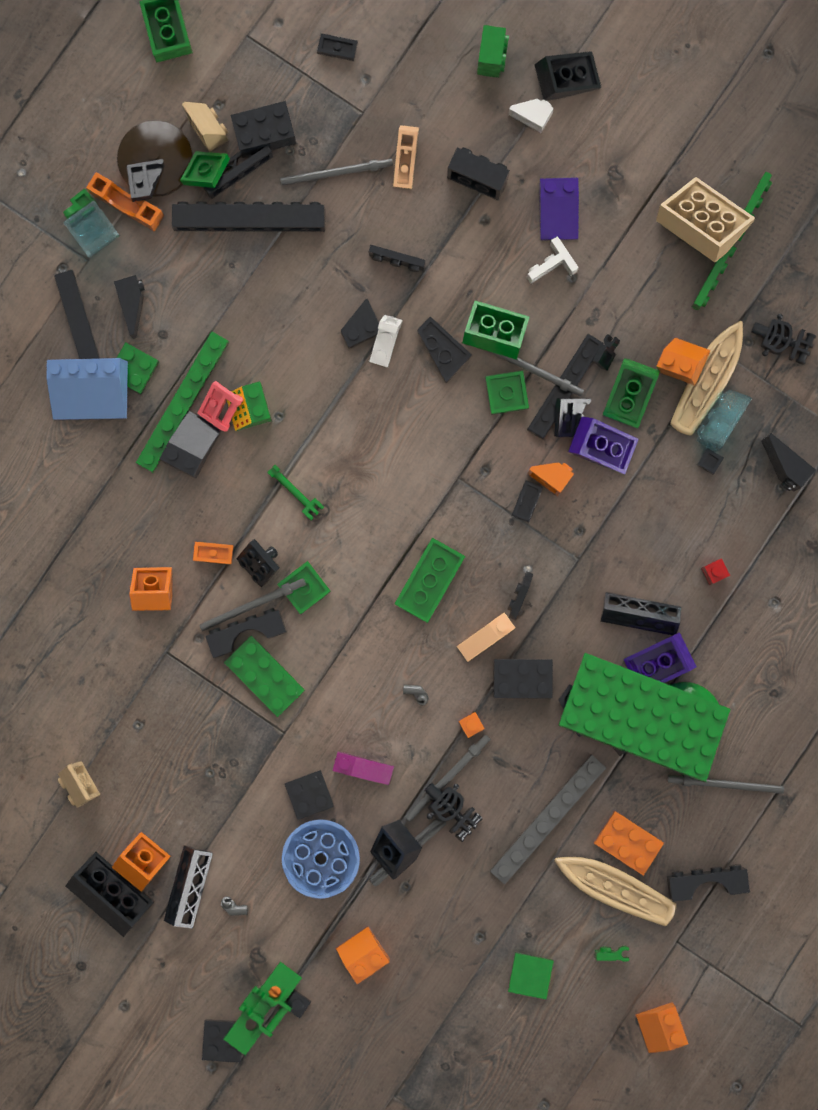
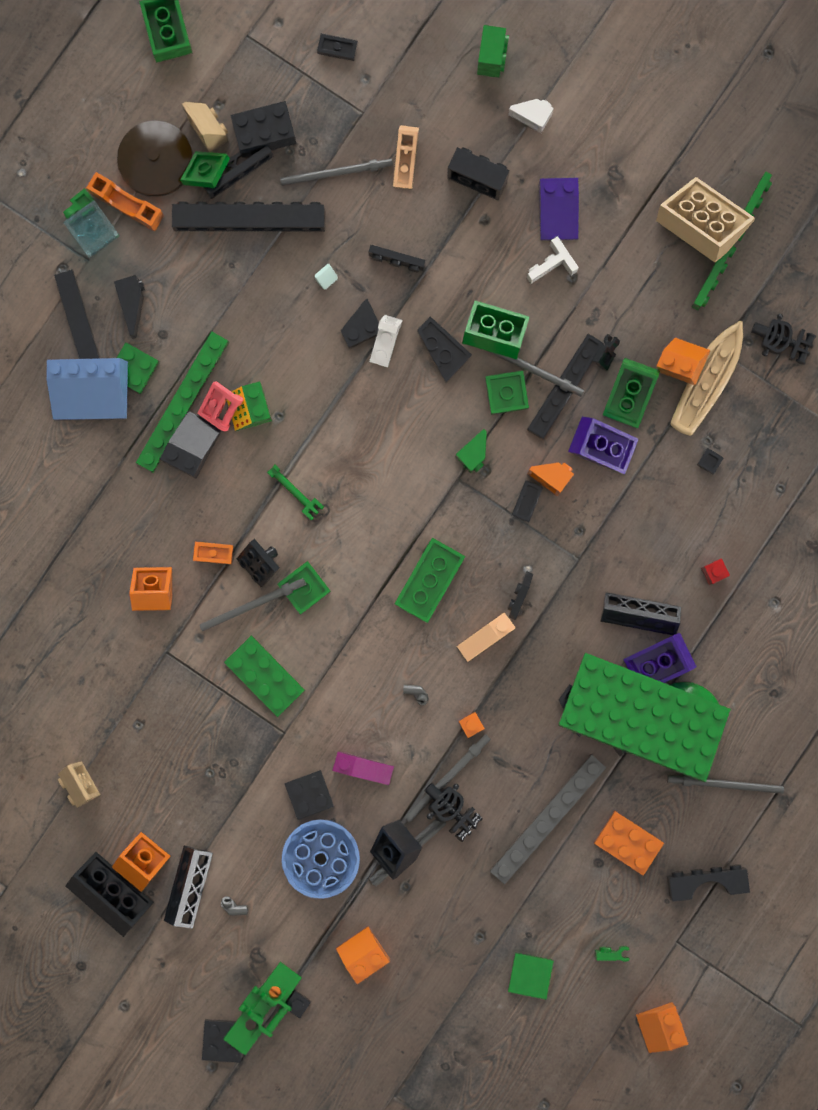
wing [127,159,164,202] -> none
black arch [205,608,287,658] -> none
black brick [493,659,553,698] -> none
black slope [534,51,602,101] -> none
black wing [554,398,591,437] -> none
tan piece [554,857,676,926] -> none
clear light blue slope [696,389,752,452] -> none
black slope [761,433,816,492] -> none
none -> light aqua slope [315,264,338,290]
none -> green slope [455,429,487,473]

